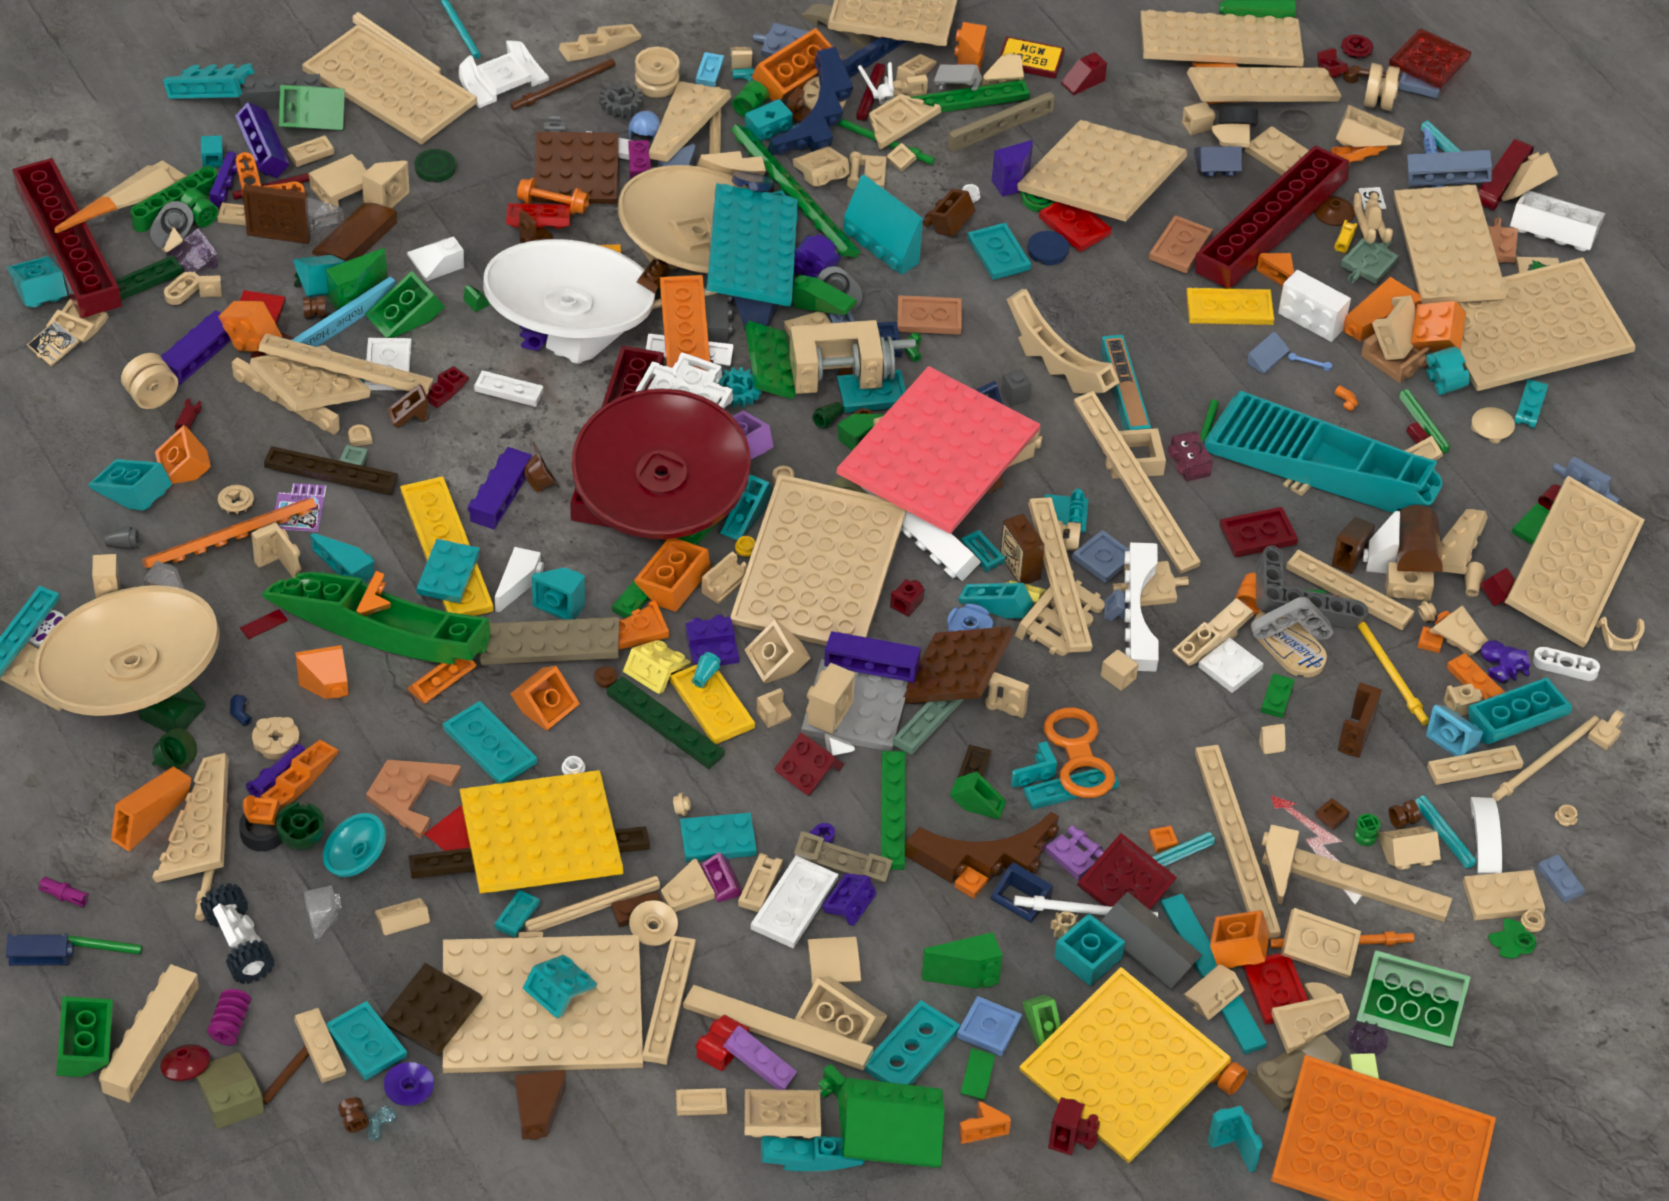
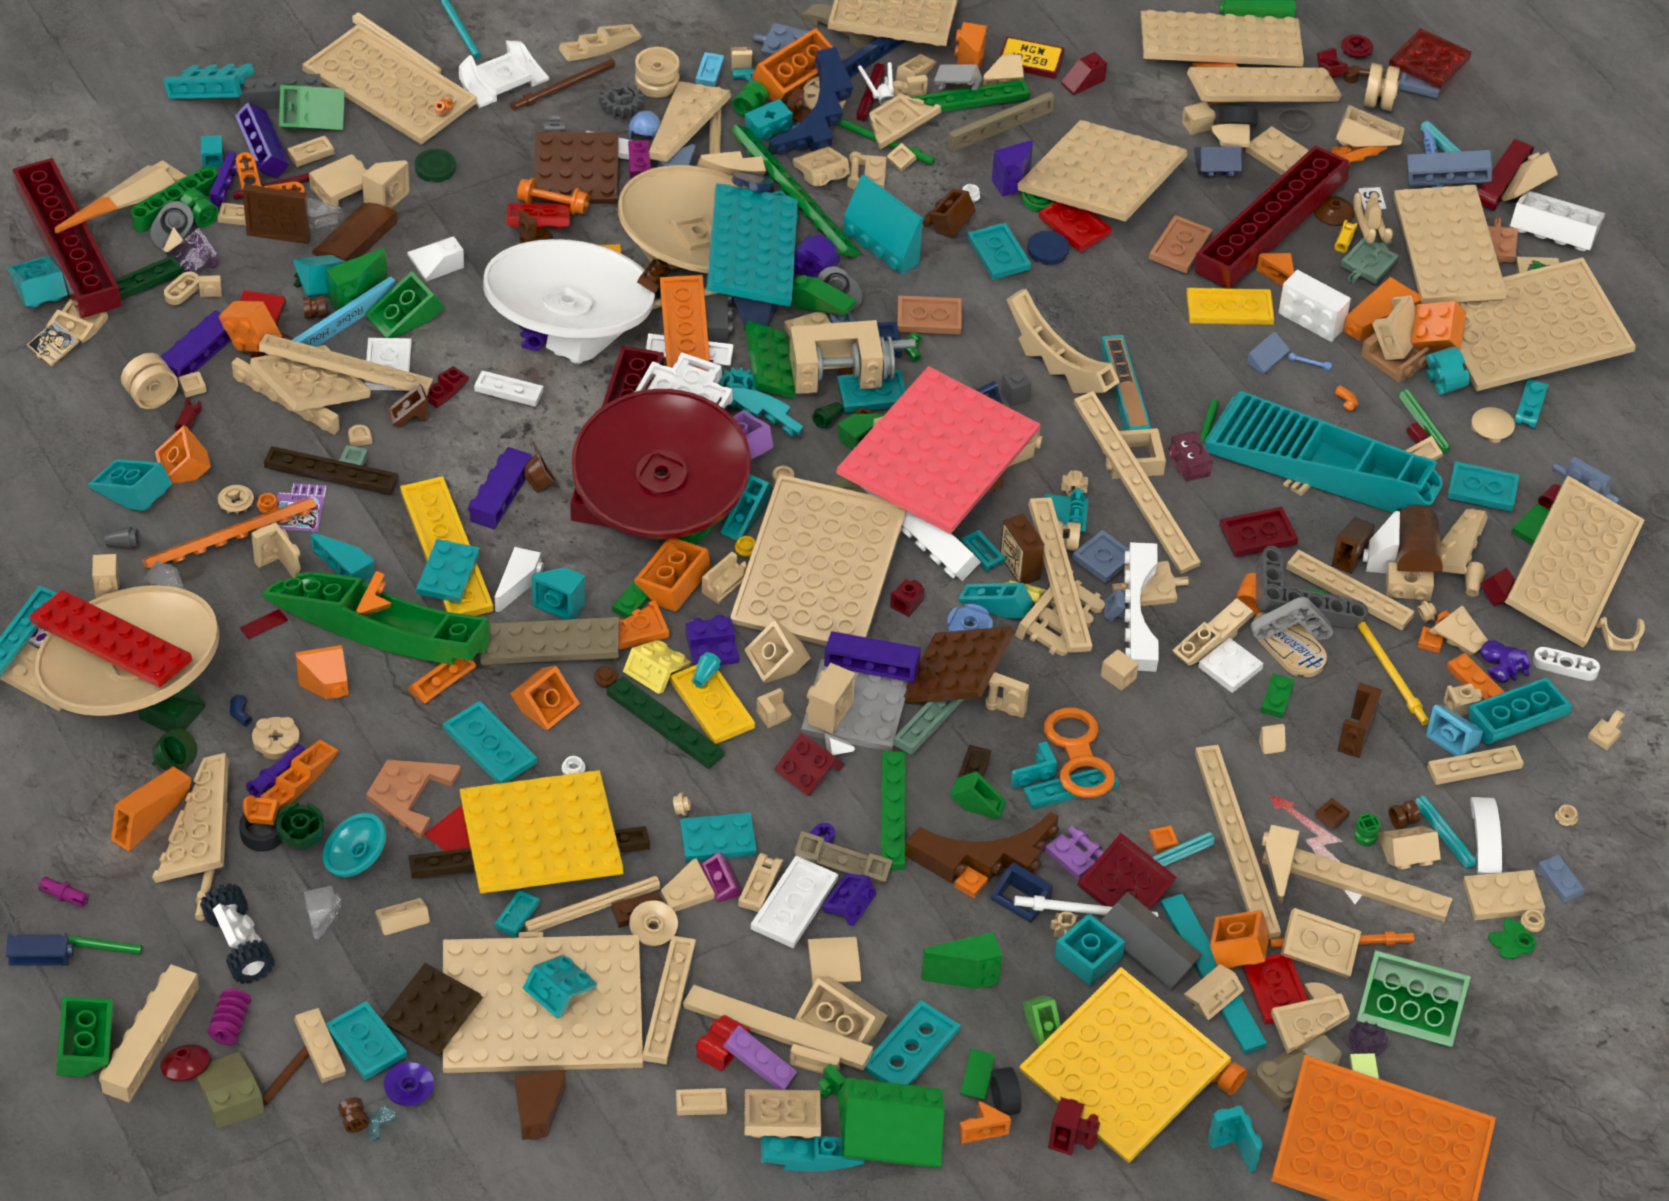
green slope [463,285,490,312] -> none
medium blue plate [957,996,1022,1056] -> none
tan bar [1492,716,1600,801] -> none
none -> red plate [29,590,193,688]
none -> tan plate [178,371,206,398]
none -> orange plate [257,493,279,513]
none -> orange arm [434,98,453,115]
none -> teal slope [728,387,803,438]
none -> tan tile [790,1044,841,1074]
none -> black tyre [990,1067,1021,1116]
none -> tan gear [1061,470,1088,497]
none -> teal plate [1447,461,1520,512]

